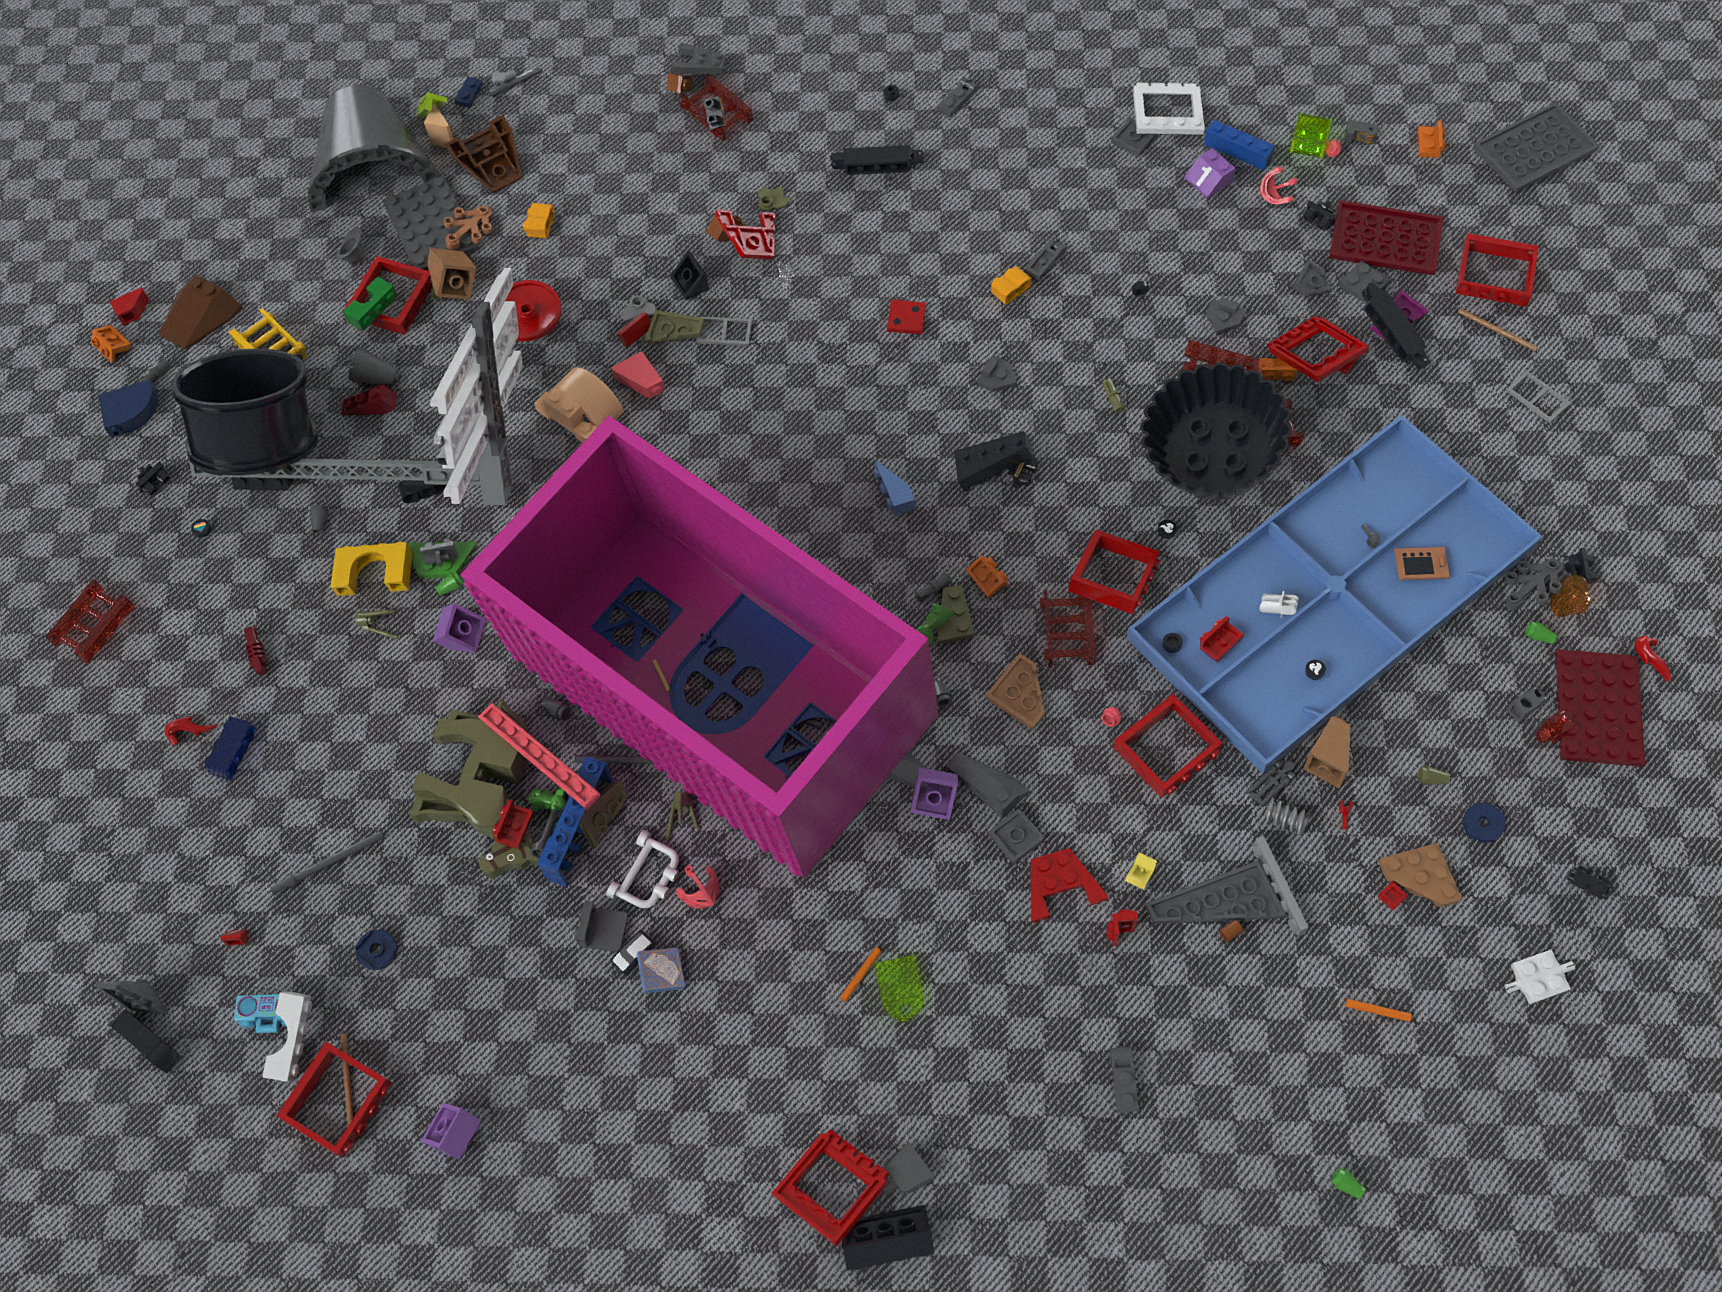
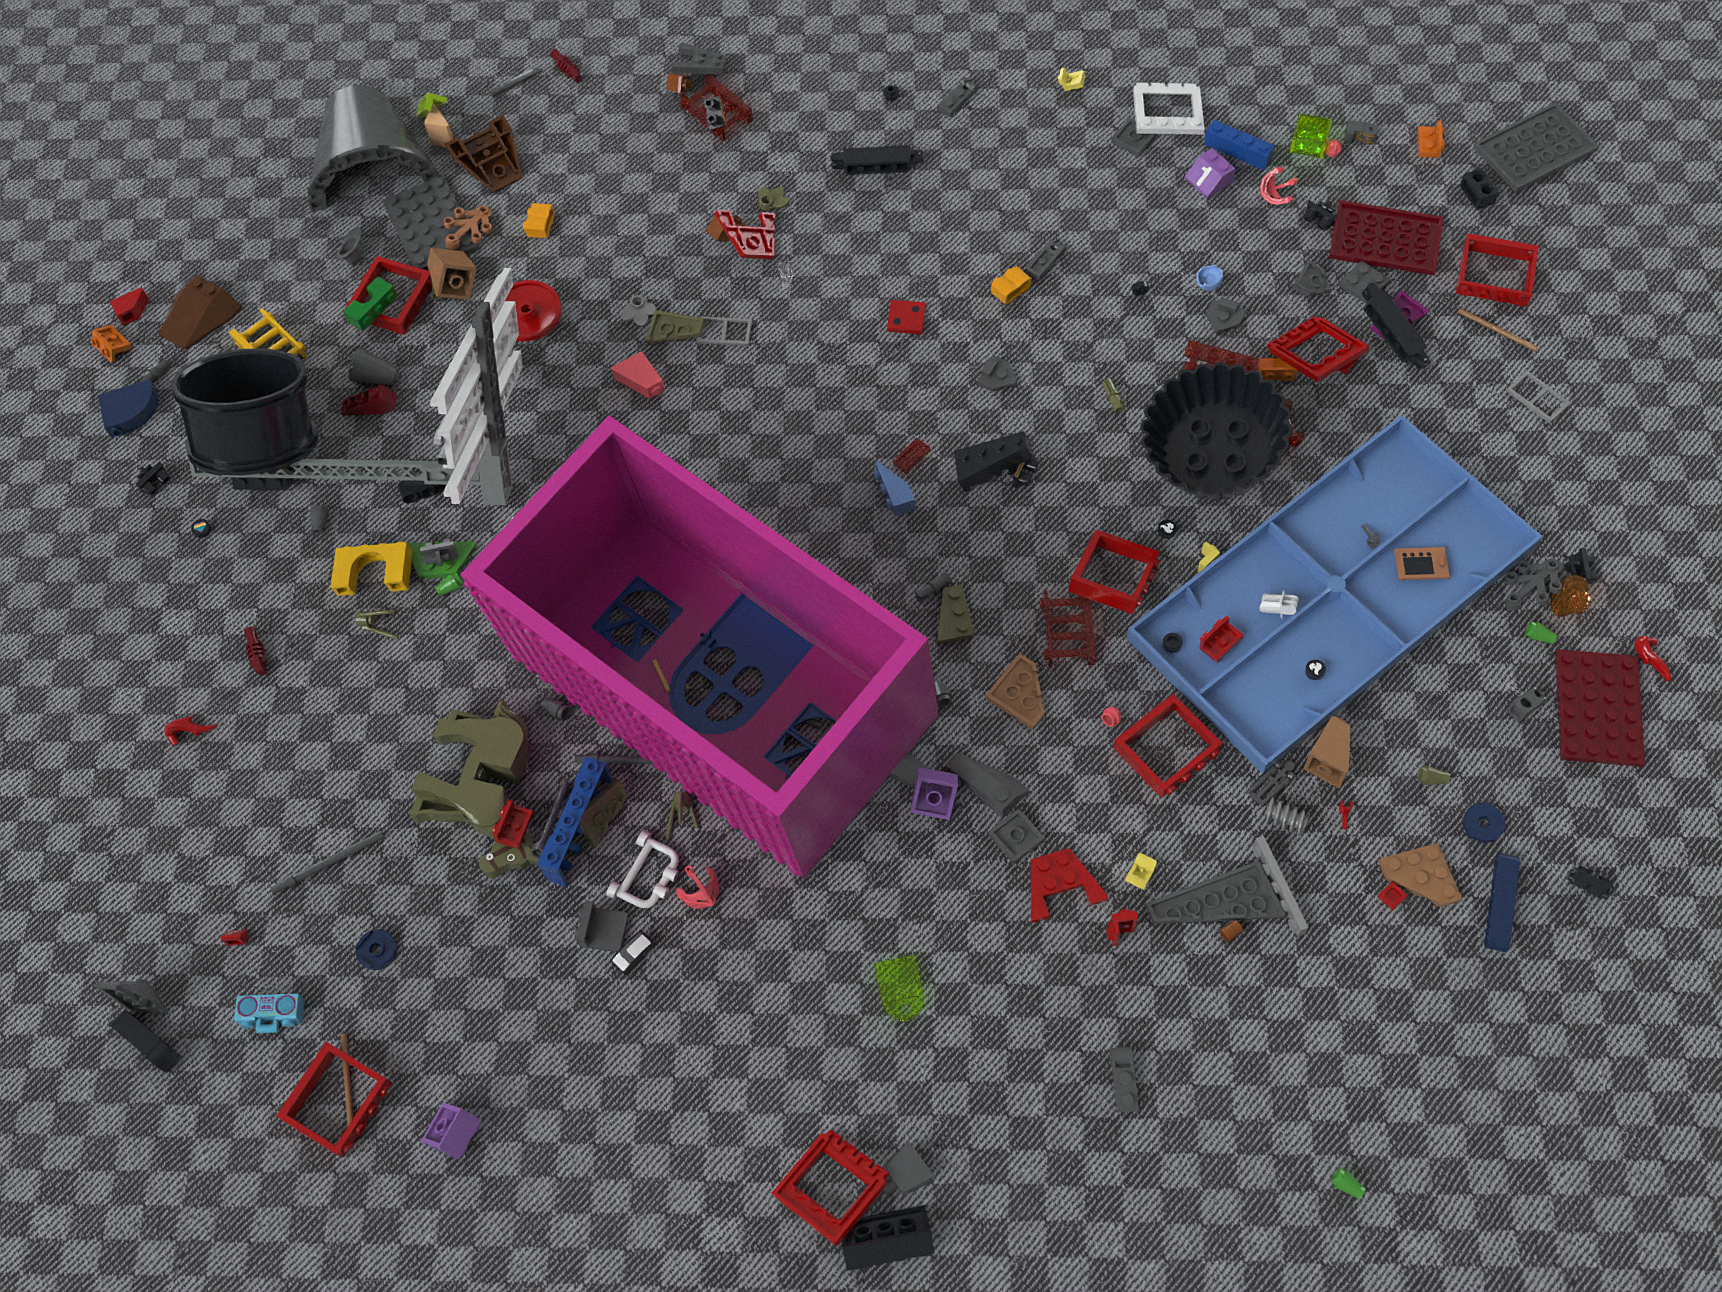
clear red fence [45,579,134,664] -> none
clear blue brick [204,716,257,781] -> none
white arch [263,991,312,1082] -> none
medium lavender slope [433,603,486,653] -> none
dark blue plate [454,76,483,108] -> none
coral tile [478,703,601,810] -> none
light grey arm [492,70,516,84] -> none
bright green animal [528,788,567,812] -> none
light nougat piece [534,367,624,443] -> none
red slope [617,313,651,348] -> none
tile [637,947,685,993] -> none
black slope [670,250,709,300] -> none
orange bar [839,947,881,1002] -> none
bright green animal [916,603,953,645] -> none
orange bracket [966,555,1010,598] -> none
orange bar [1345,999,1412,1022] -> none
white plate [1505,949,1575,1005] -> none
clear red piece [1536,709,1575,743] -> none
none -> dark red hinge [550,49,582,84]
none -> clear red tile [893,438,930,474]
none -> light yellow bracket [1058,68,1086,91]
none -> light blue hair [1196,265,1223,291]
none -> light yellow bracket [1198,542,1220,573]
none -> black brick [1459,168,1499,210]
none -> dark blue beam [1484,852,1520,953]

